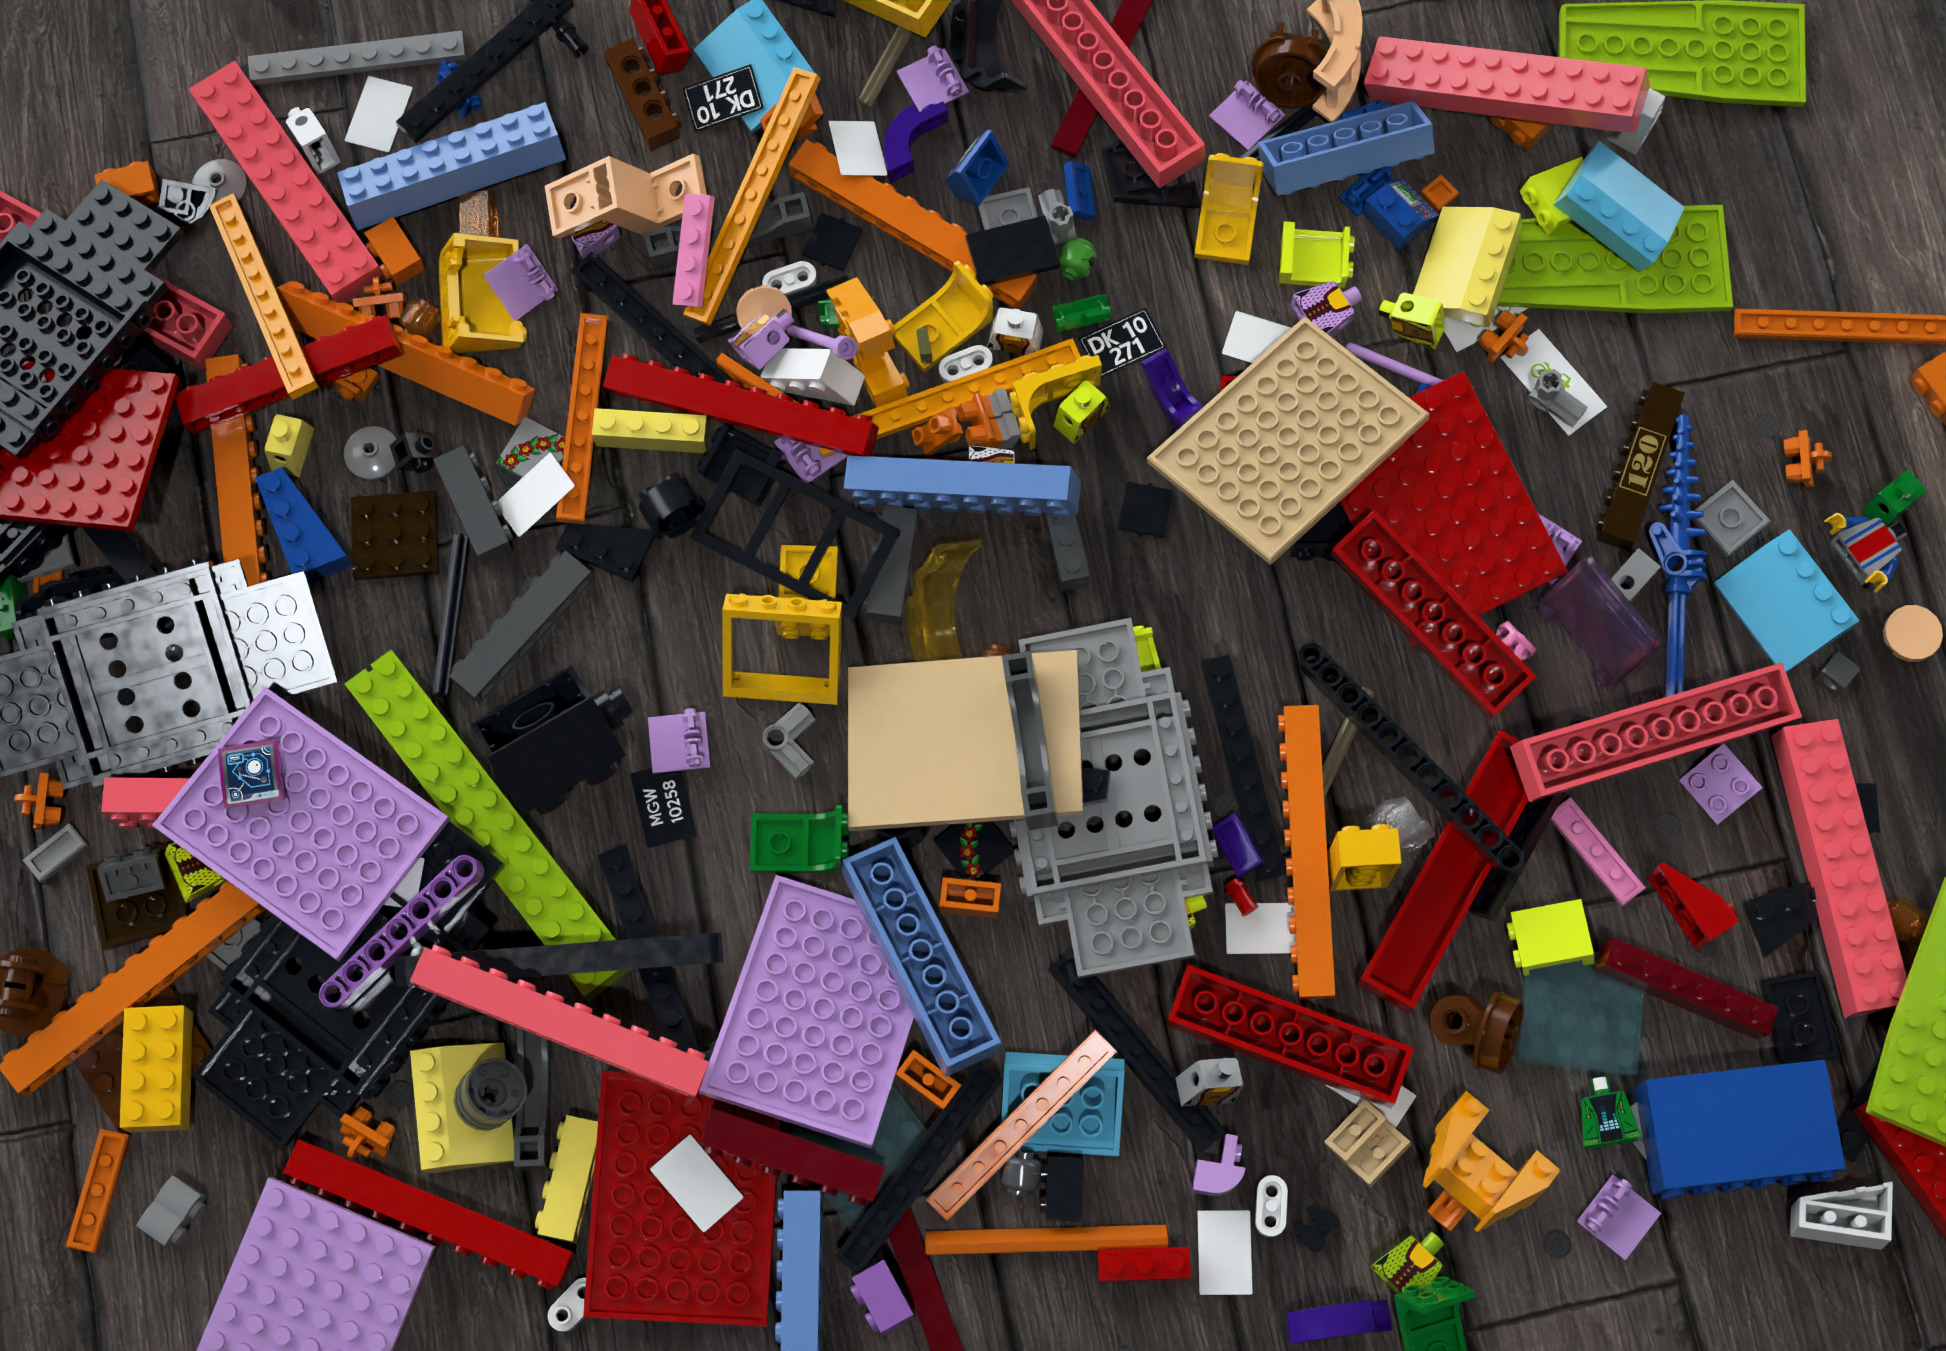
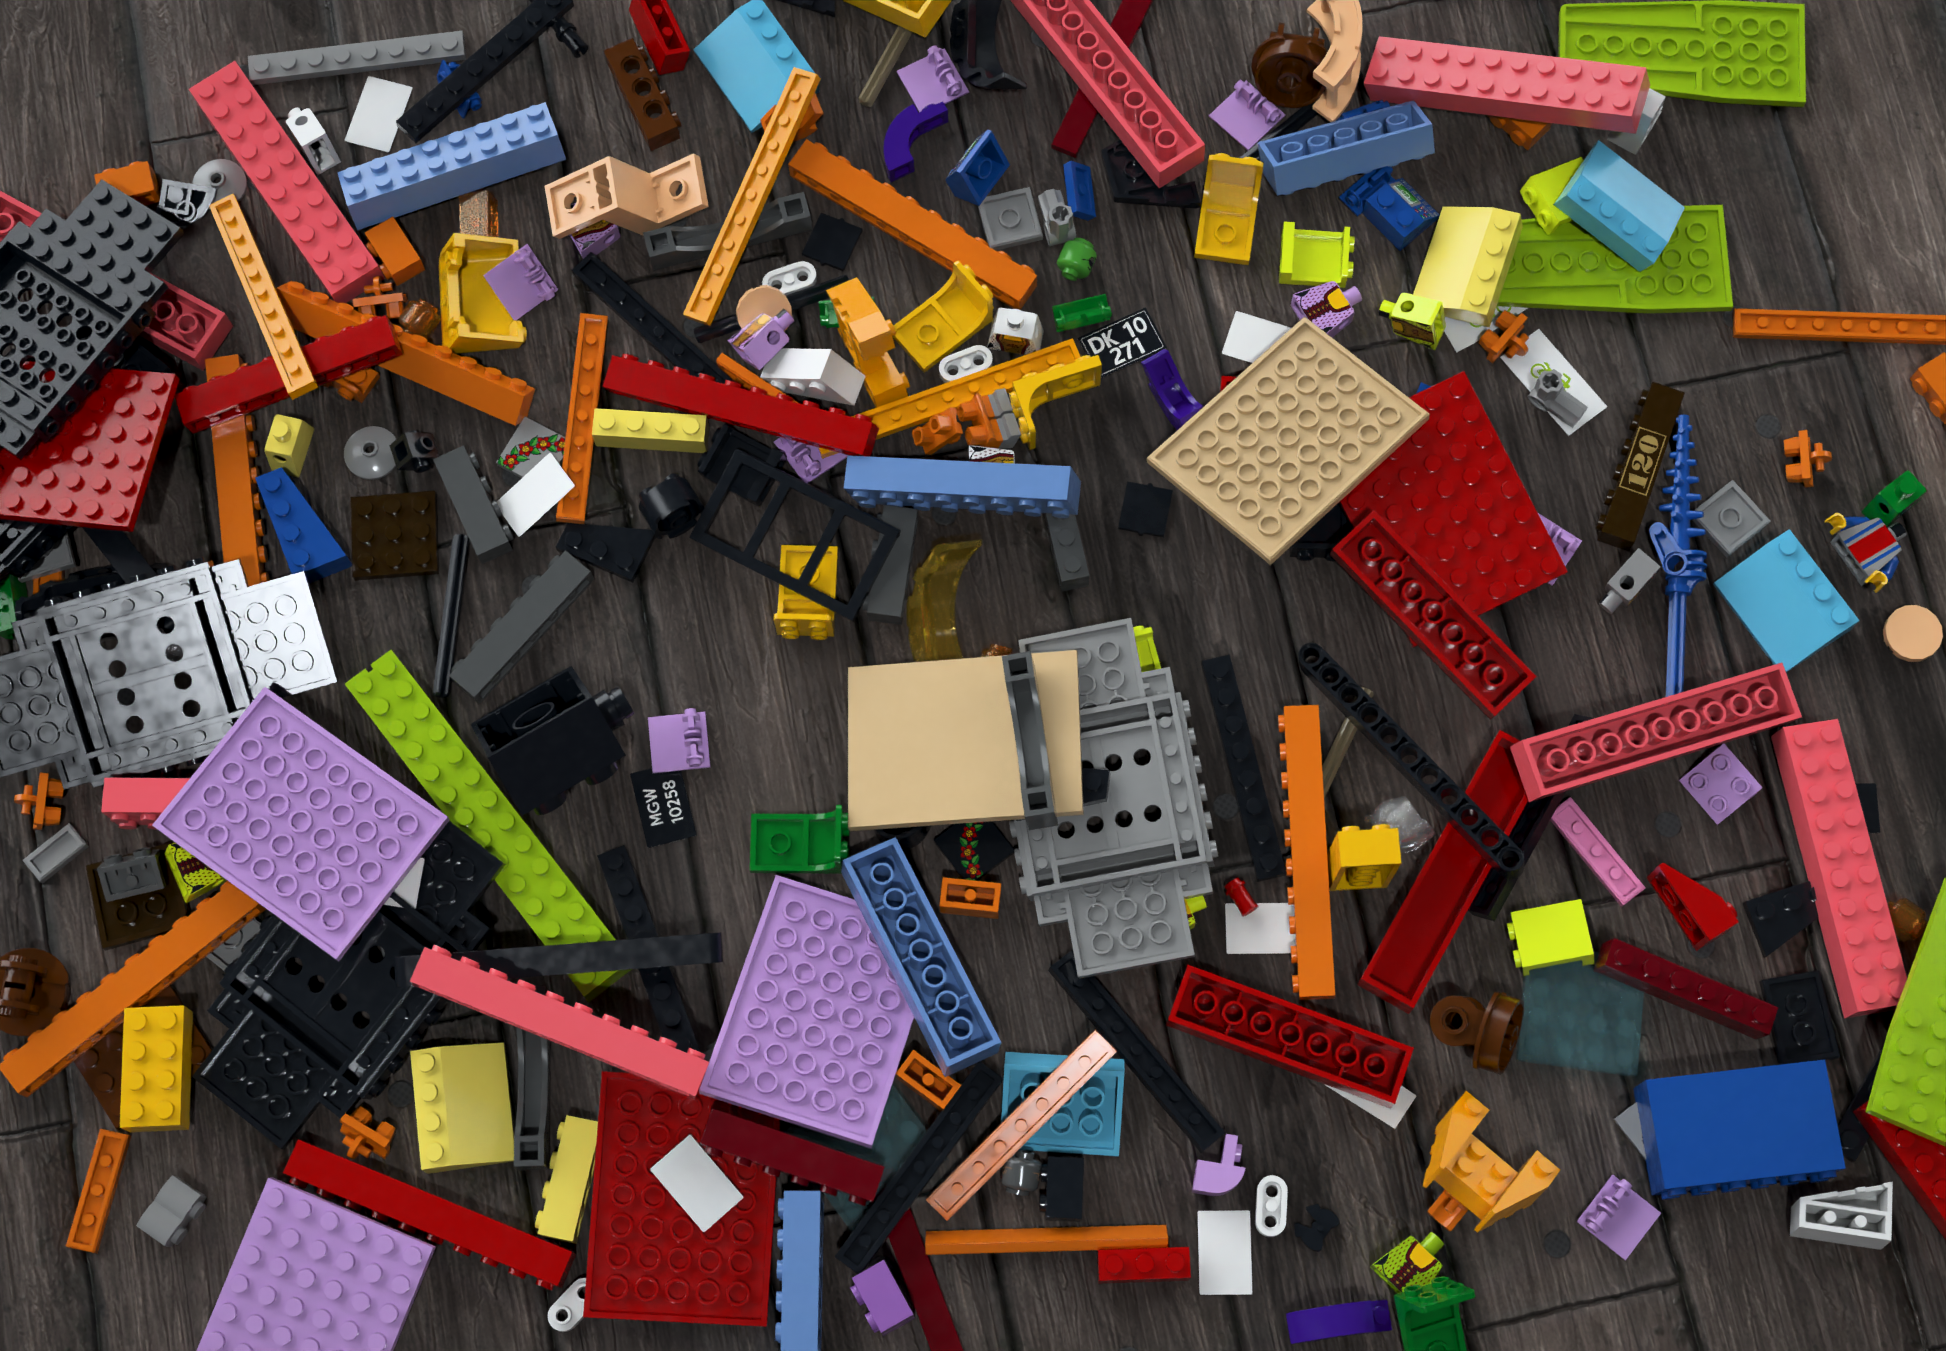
slope [218,739,286,809] -> none
medium lavender beam [319,855,484,1009] -> none
dark grey wheel [454,1058,527,1131] -> none
bright pink plate [672,193,715,308] -> none
black sticker [682,64,764,132] -> none
yellow window [722,593,842,705] -> none
light grey piece [762,702,816,780] -> none
lavender piece [786,325,858,360] -> none
white sticker [829,121,887,176] -> none
olive tile [916,327,933,365] -> none
black tile [965,215,1061,286] -> none
neon yellow torso [1053,380,1110,444] -> none
light grey torso [1175,1058,1243,1106] -> none
dark purple tile [1212,813,1265,878] -> none
tan slope [1324,1099,1411,1188] -> none
lavender piece [1345,342,1474,388] -> none
orange tile [1420,174,1460,213] -> none
bright pink piece [1496,621,1537,661] -> none
clear purple windscreen [1538,556,1661,692] -> none
torso [1582,1077,1642,1150] -> none
dark grey bracket [1814,652,1860,698] -> none

